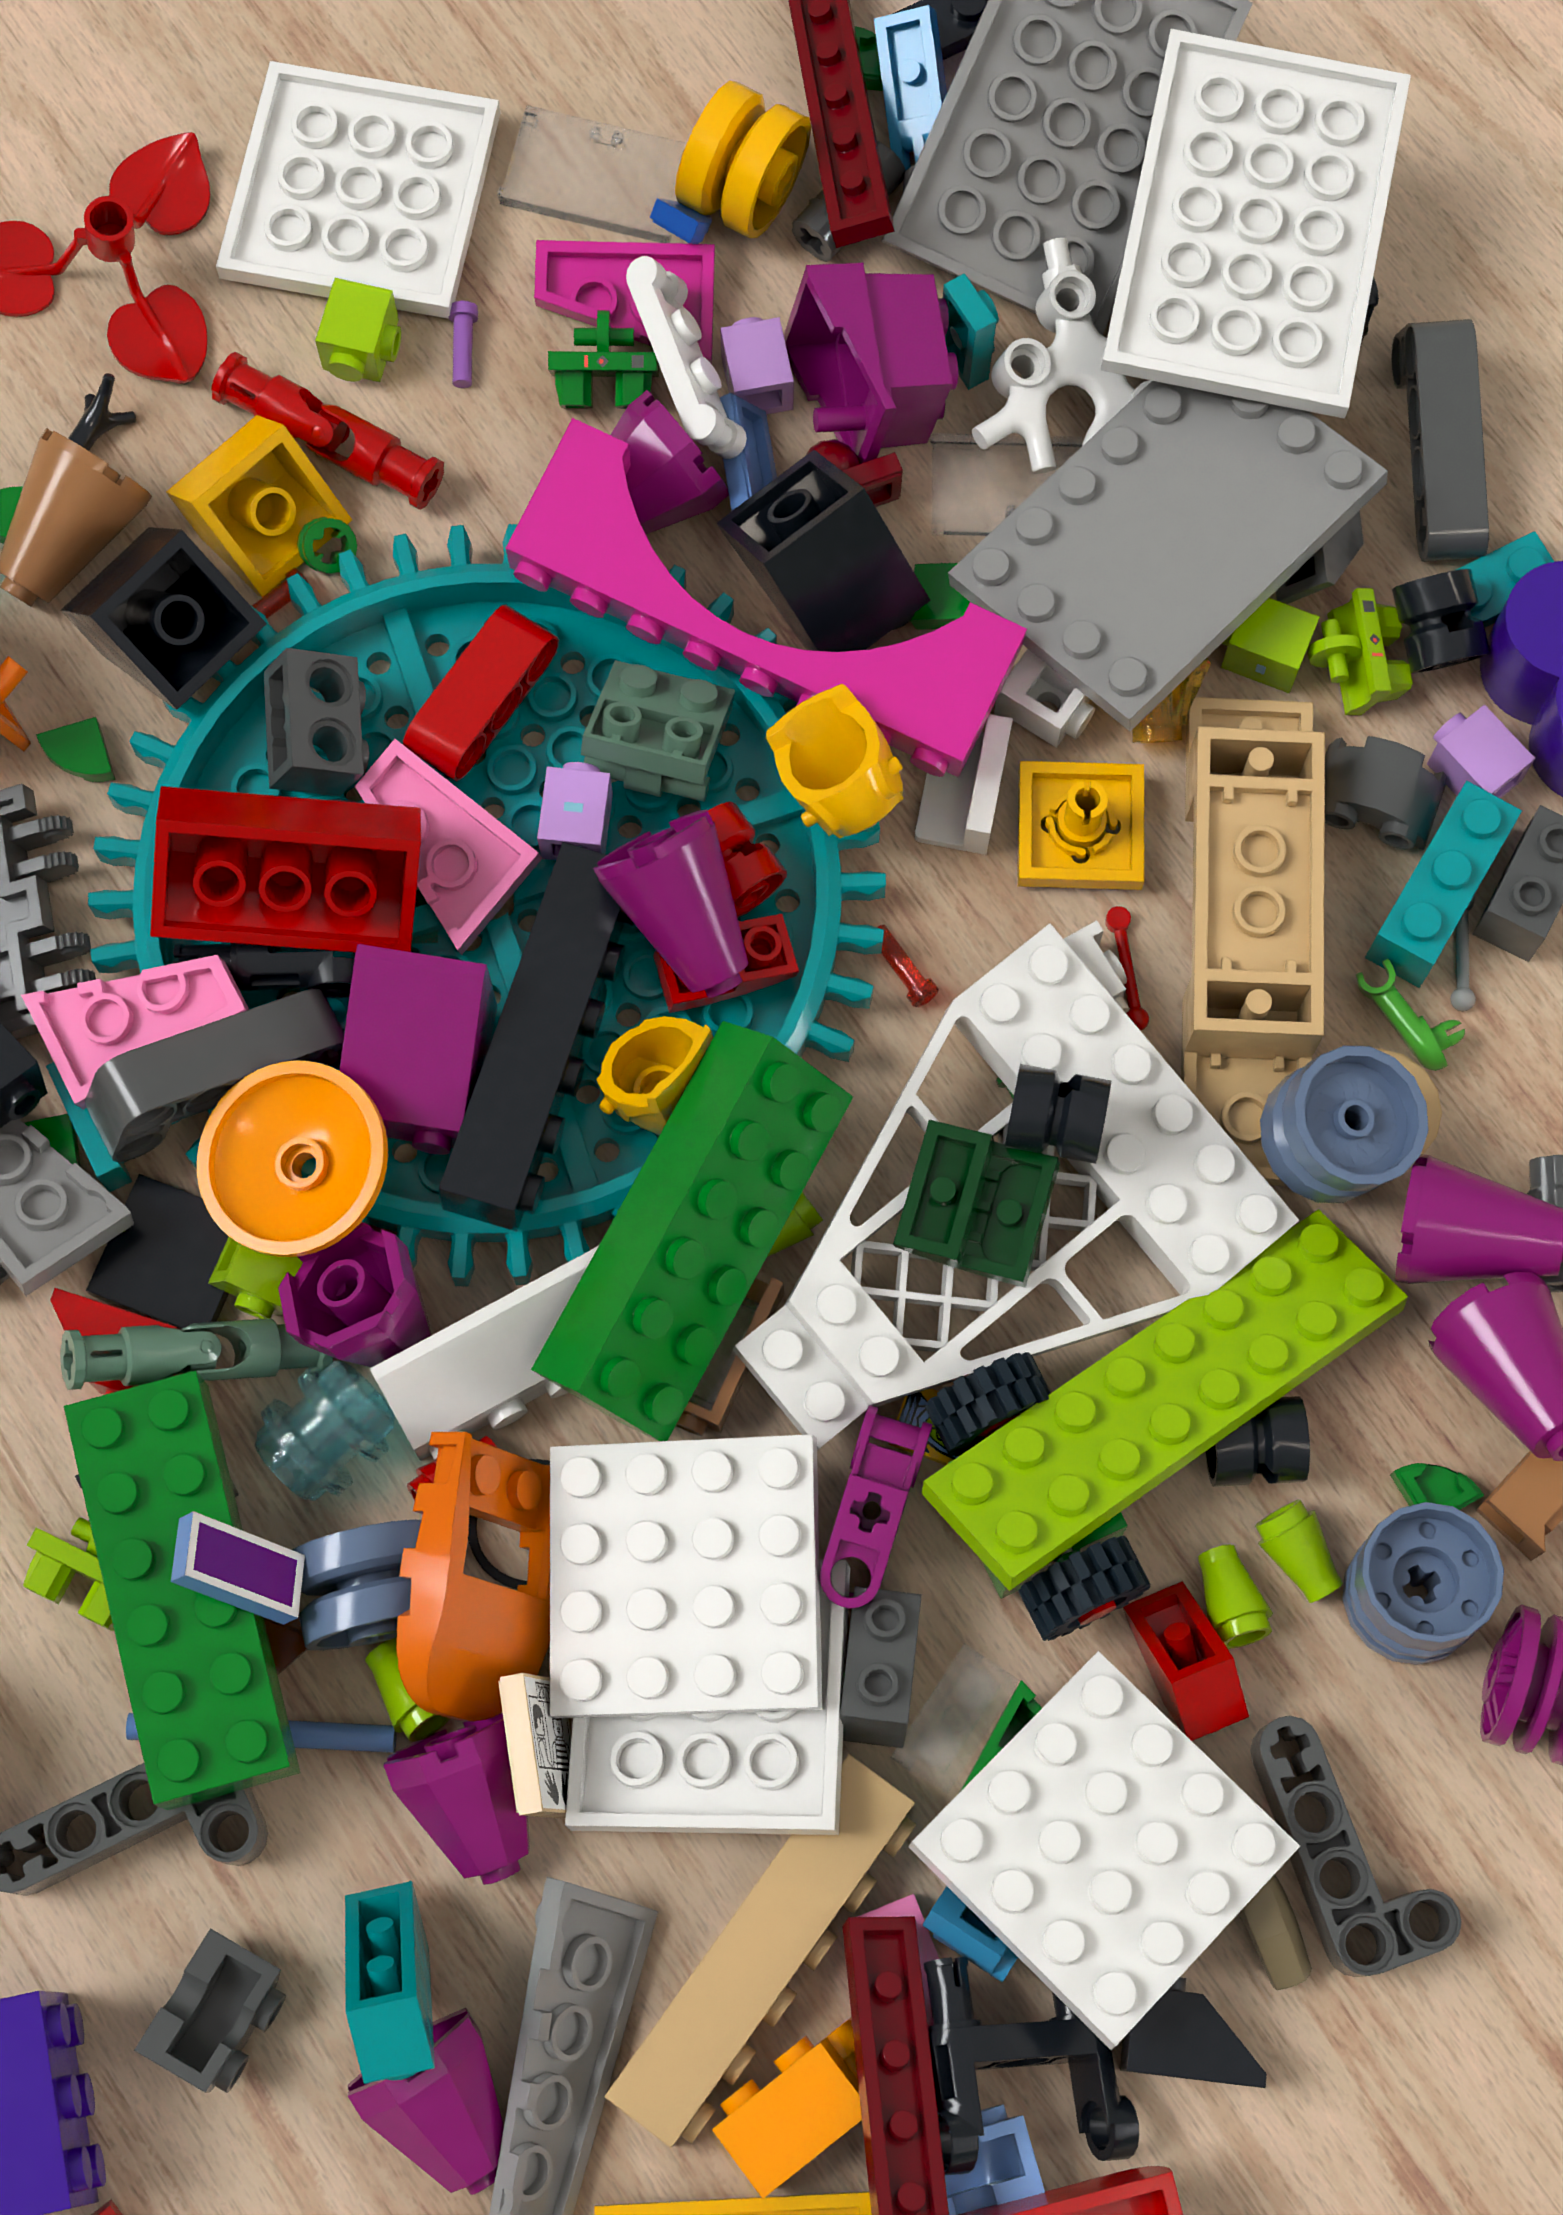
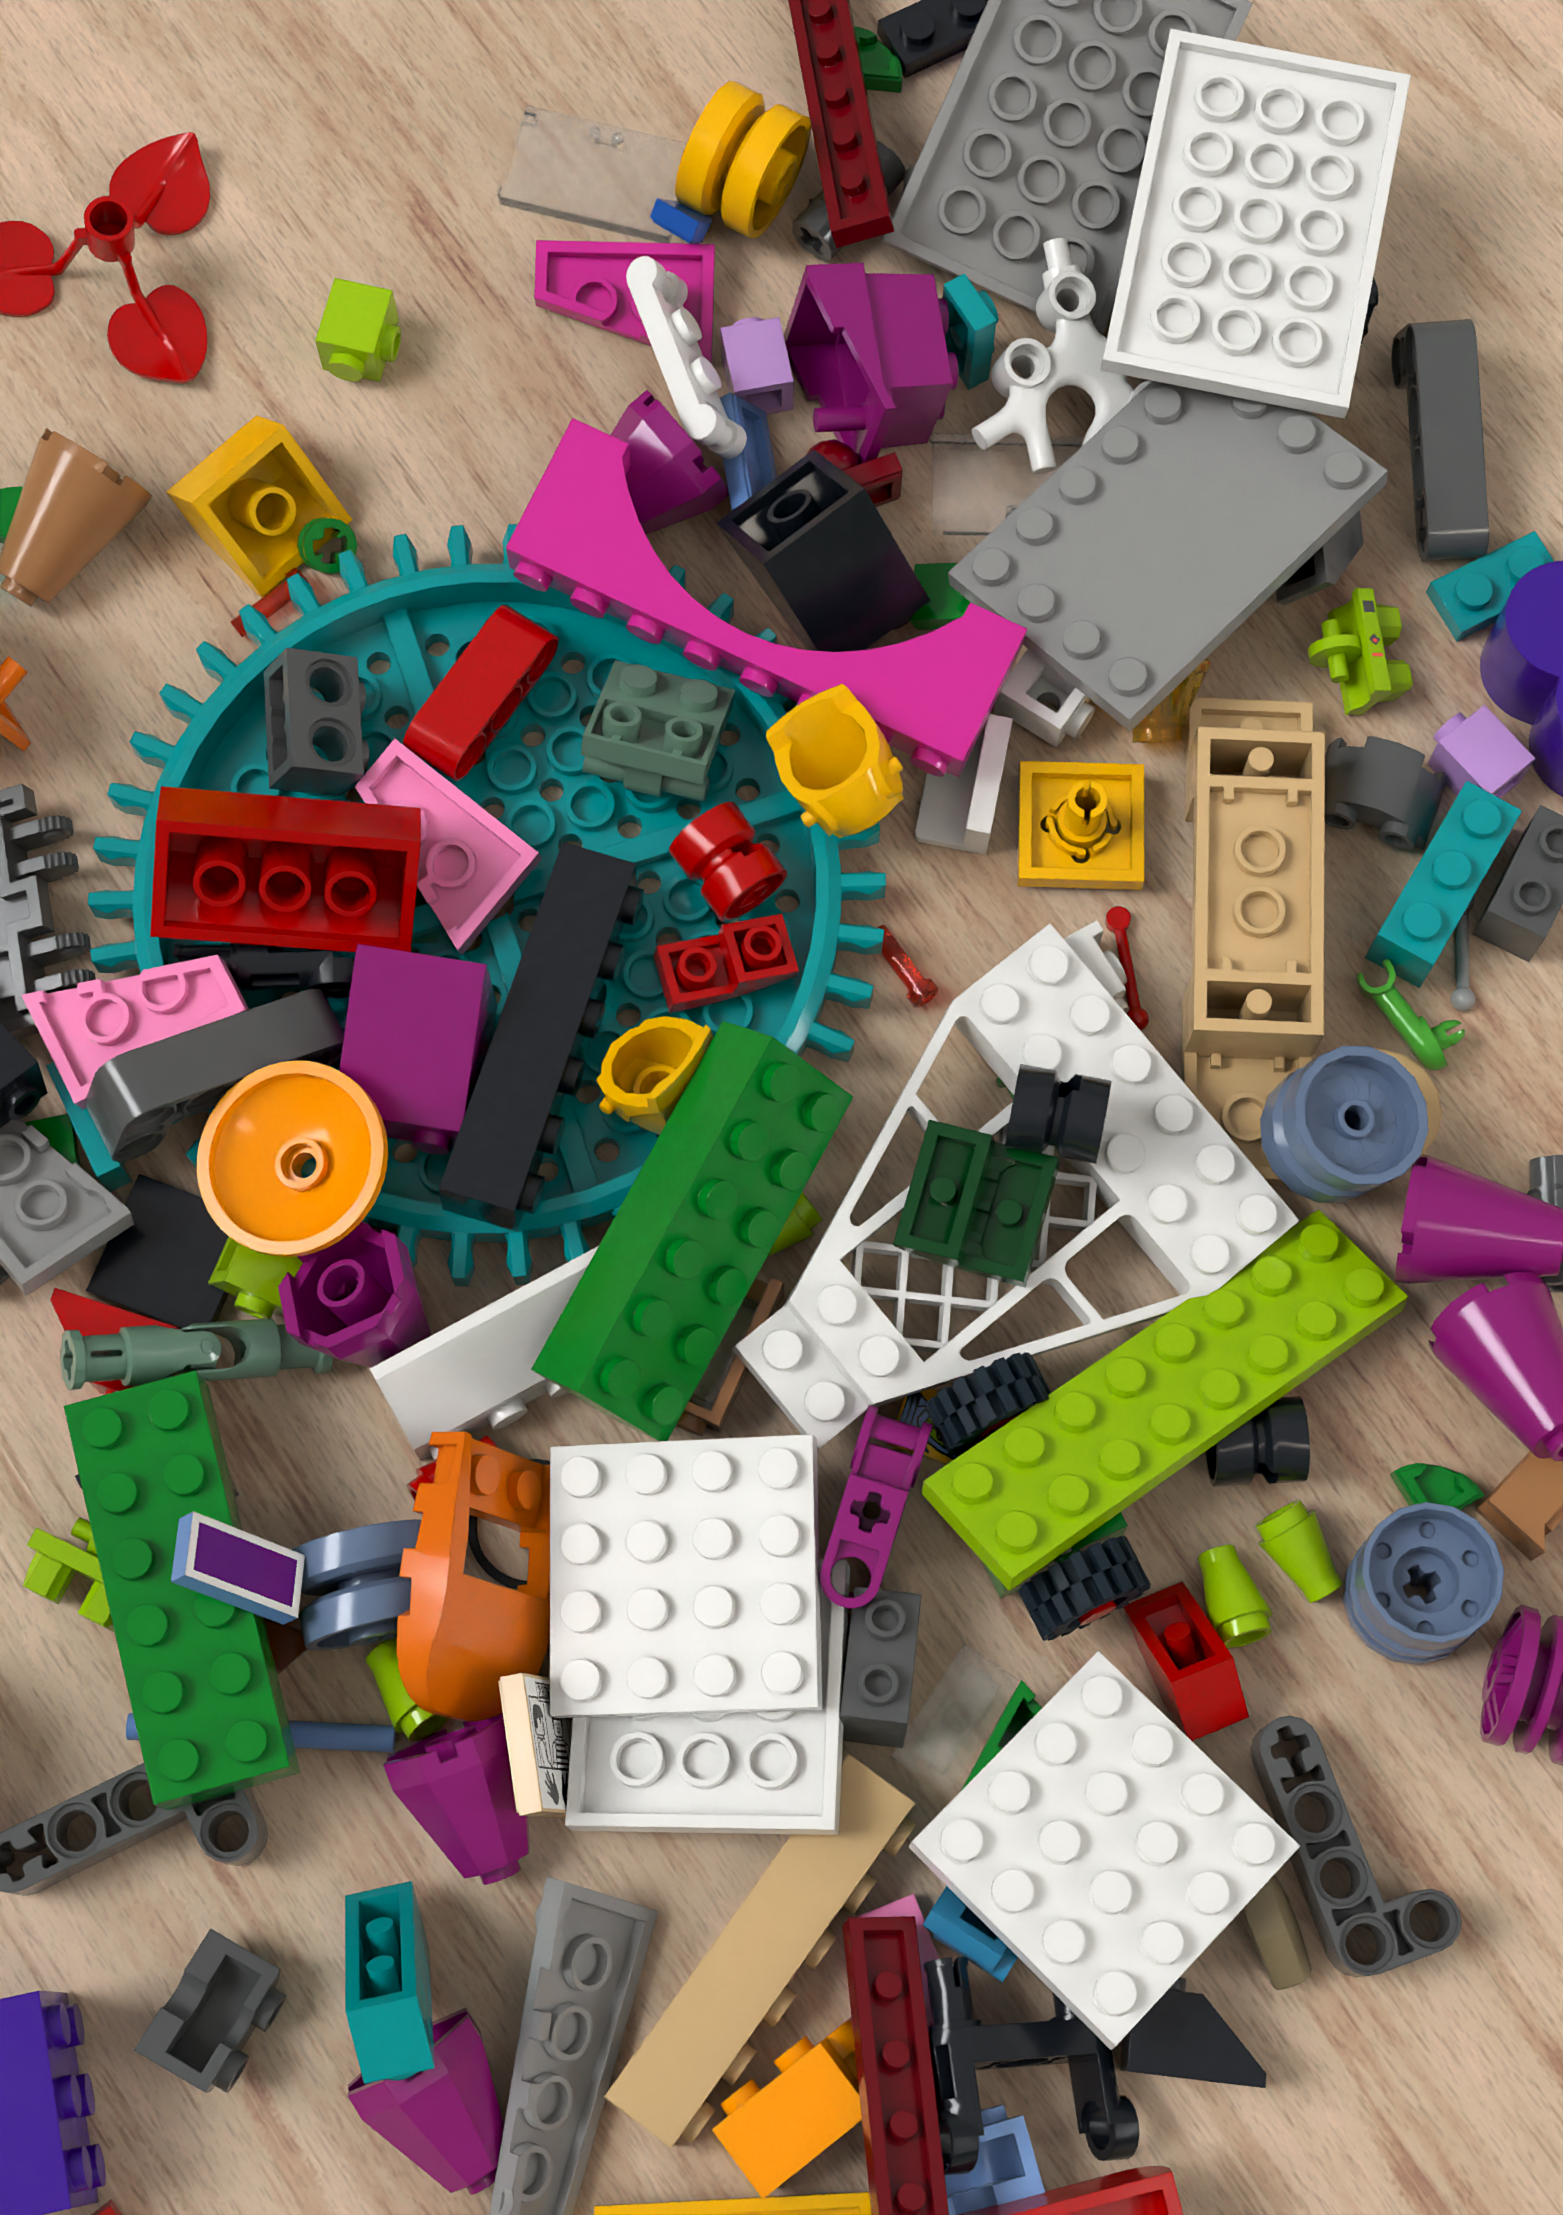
green tile [36,717,116,782] -> none
black slope [60,527,267,710] -> none
black bar [68,373,136,451] -> none
red piece [211,352,444,510] -> none
white plate [216,61,501,319] -> none
clear light blue piece [254,1361,396,1501] -> none
medium lavender piece [449,301,478,388] -> none
lavender brick [537,762,613,860] -> none
green hips [548,310,659,409] -> none
magenta cone [593,810,748,998] -> none
hinge [874,5,947,170] -> none
lime brick [1221,598,1320,694] -> none
black wheel [1392,569,1490,674] -> none

